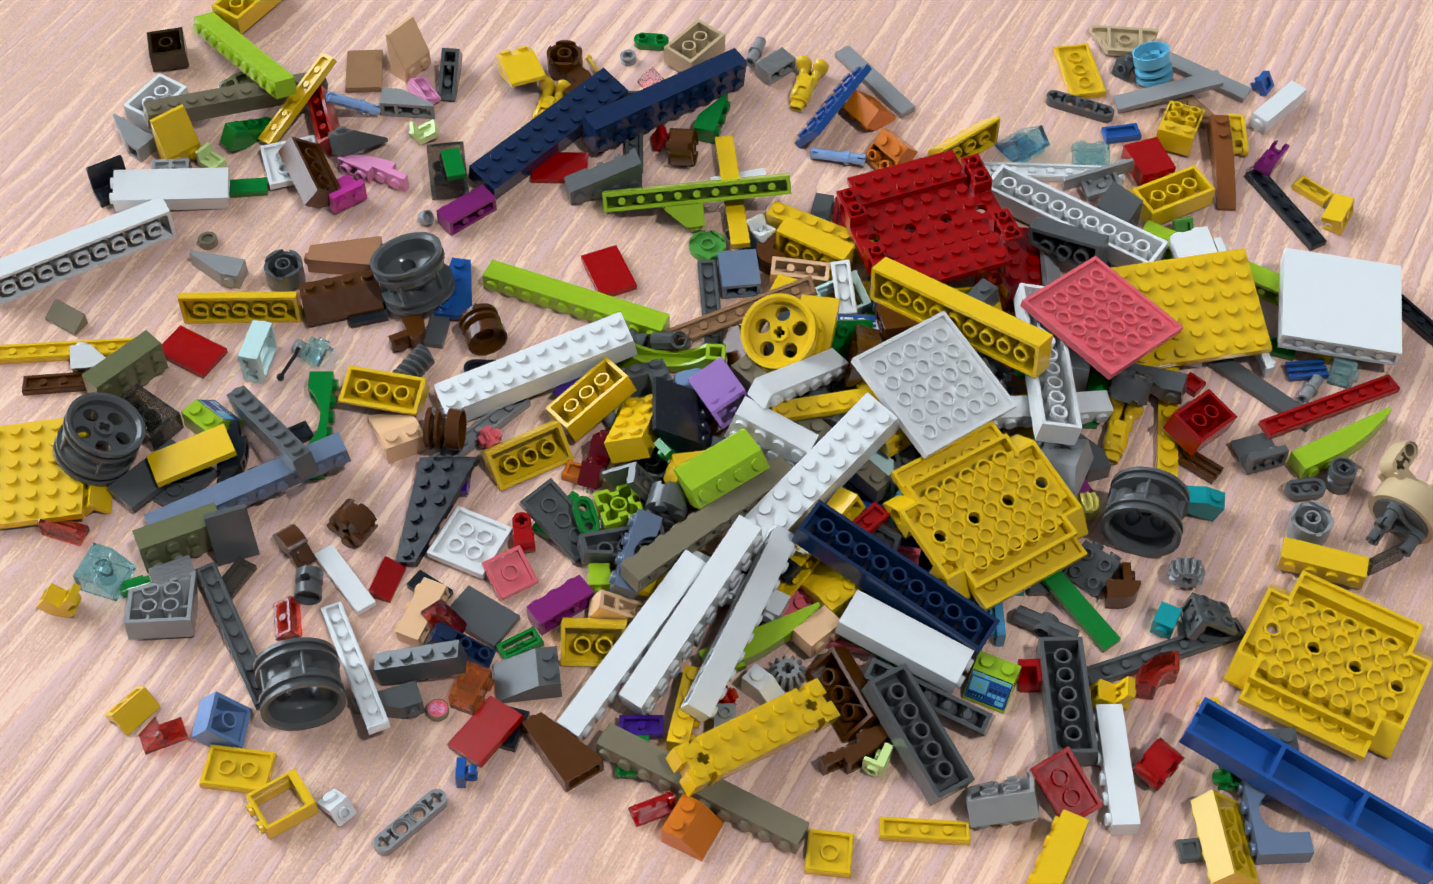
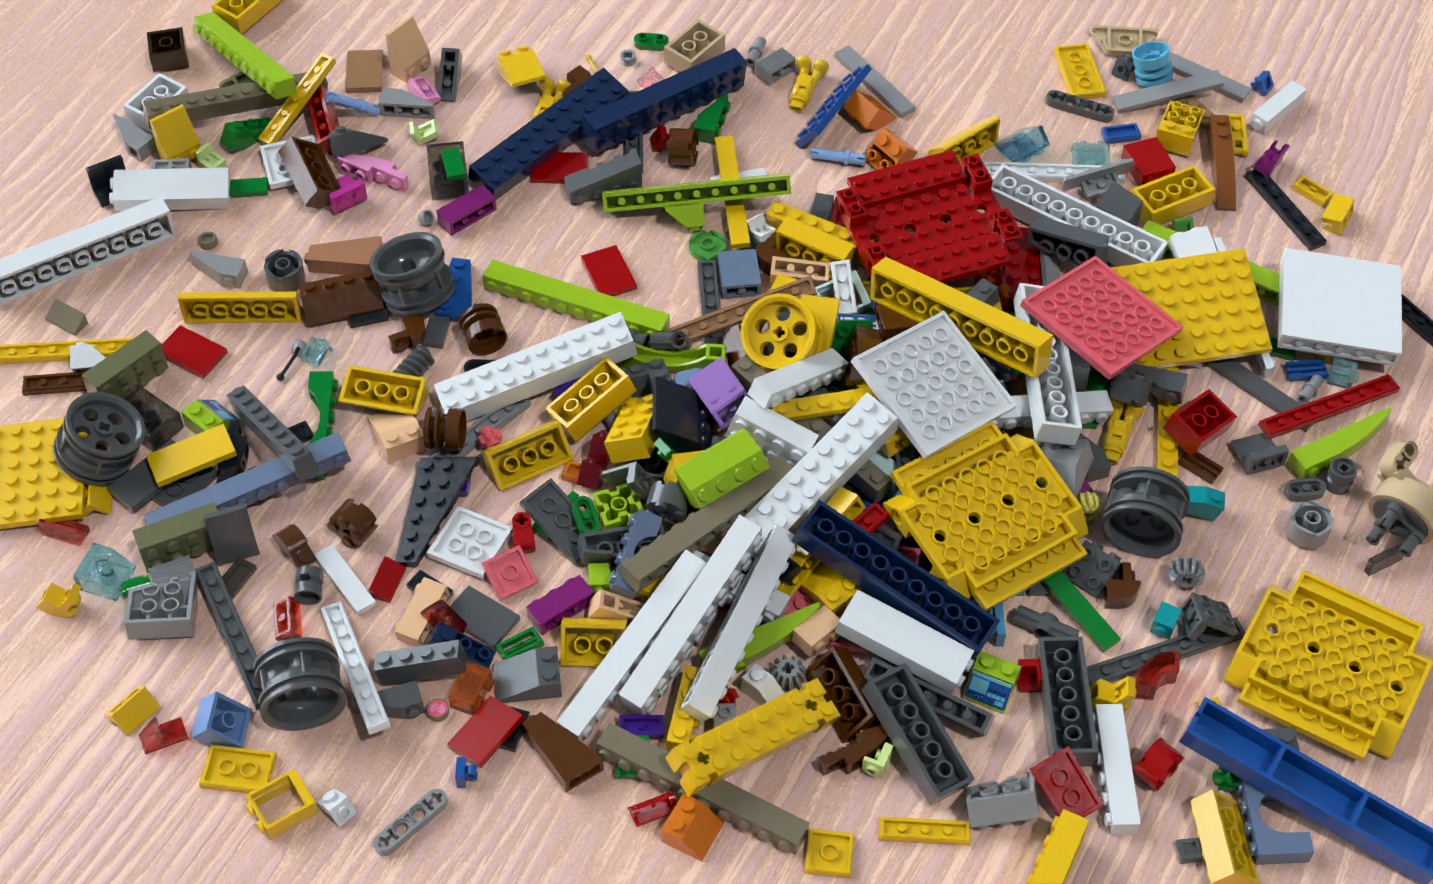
light aqua window [238,320,278,384] -> none
reddish brown brick [547,40,583,80] -> none
red tile [1186,372,1207,398] -> none
yellow brick [1277,537,1369,589] -> none

